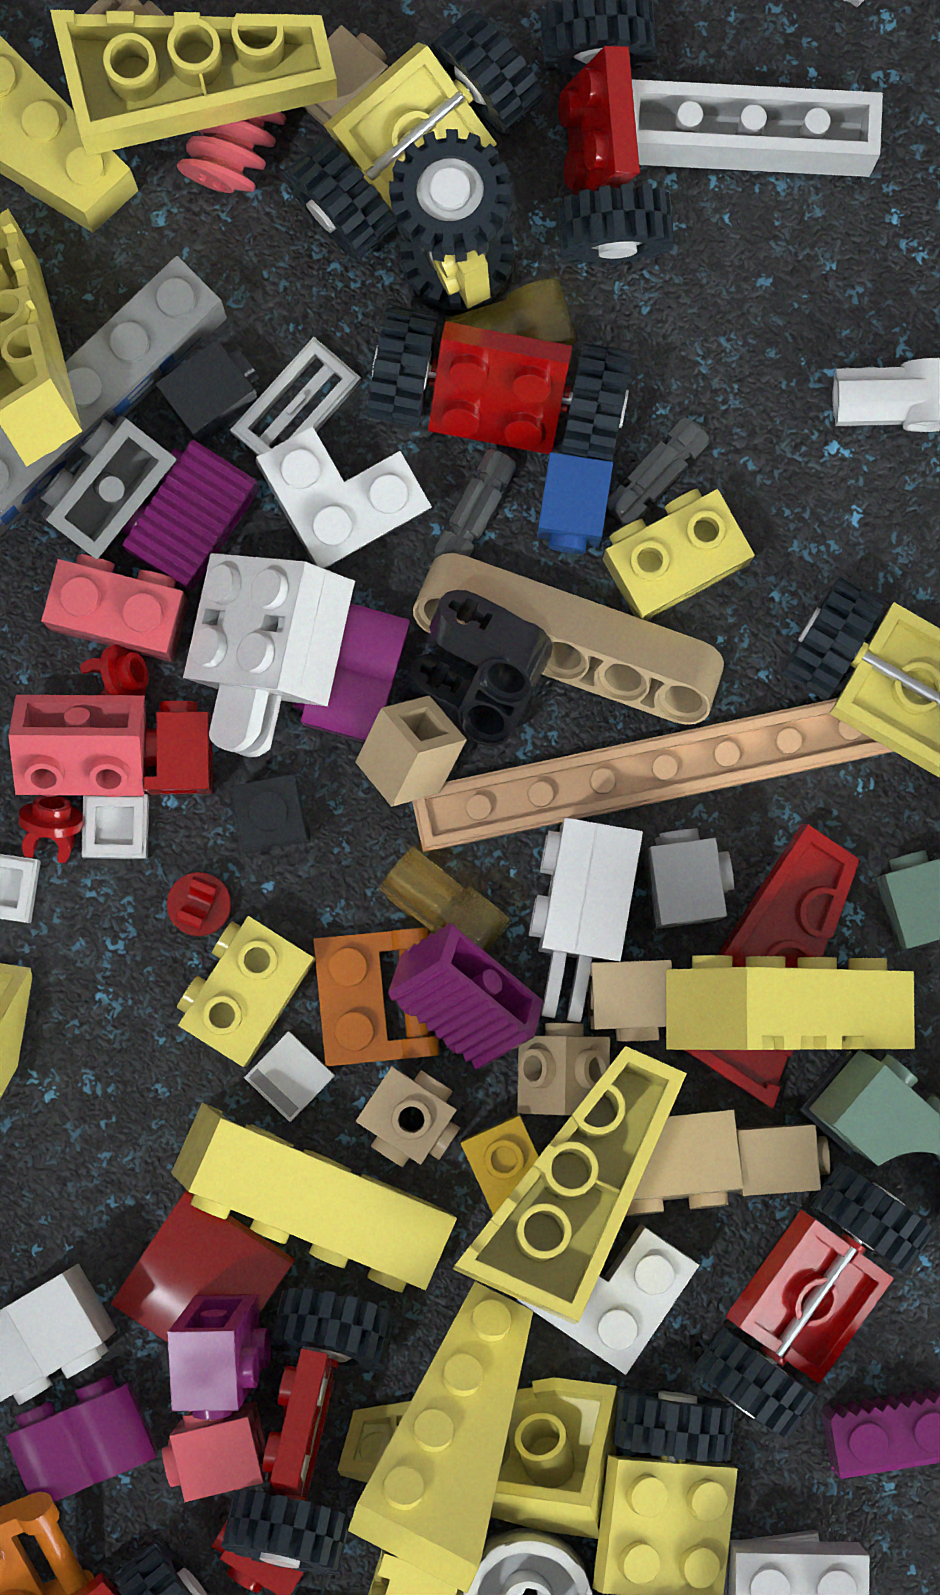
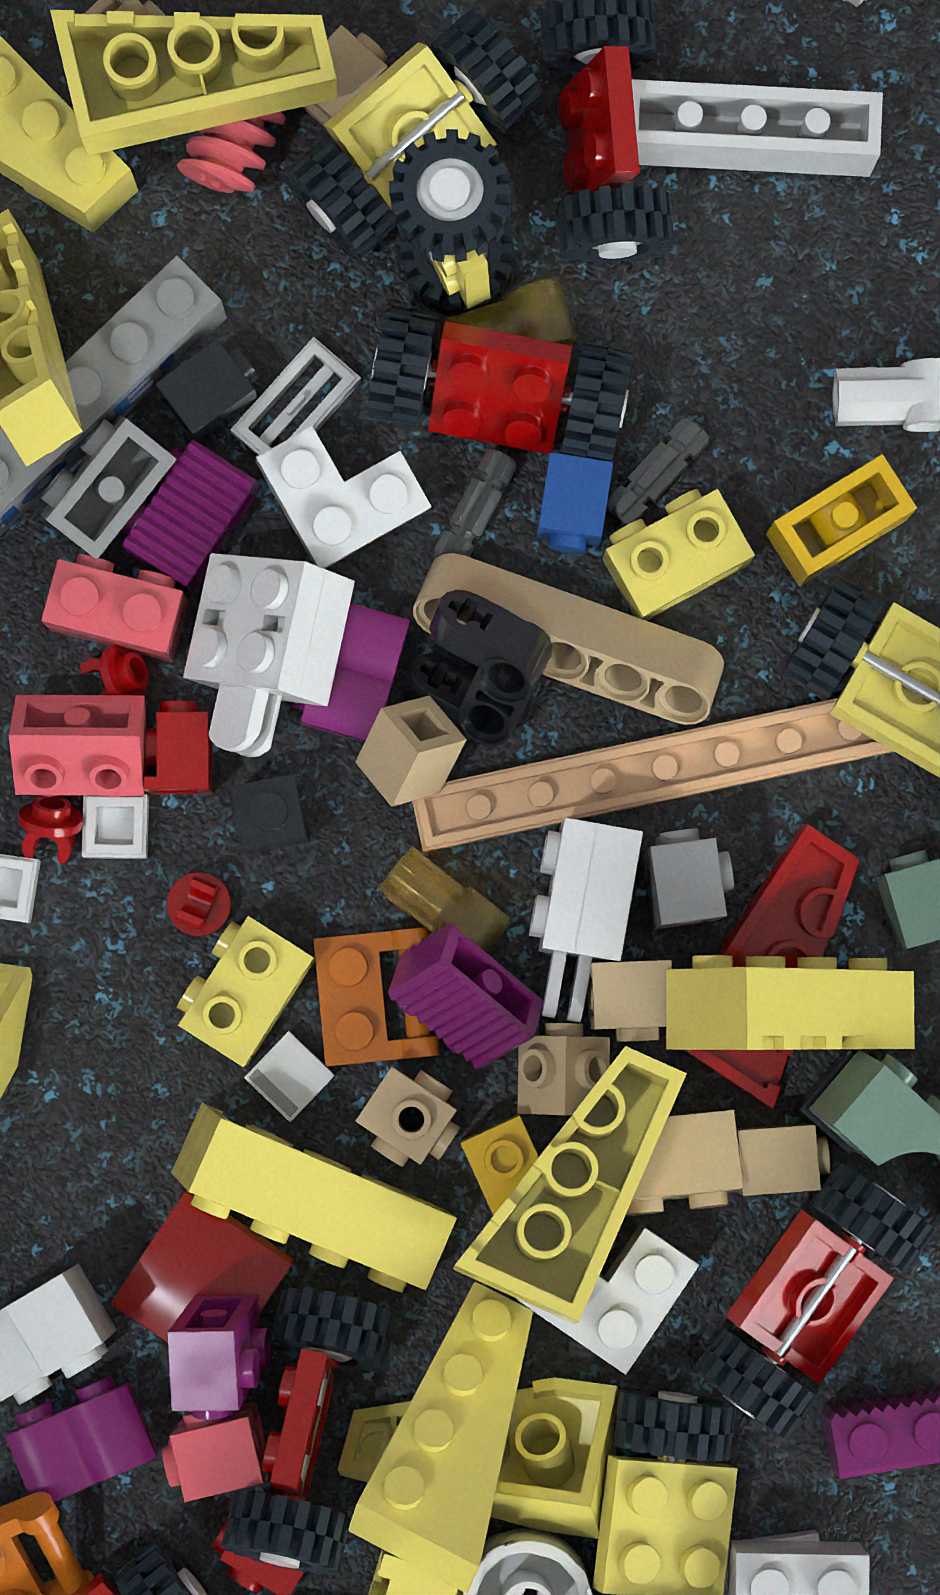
none -> yellow brick [766,454,917,587]

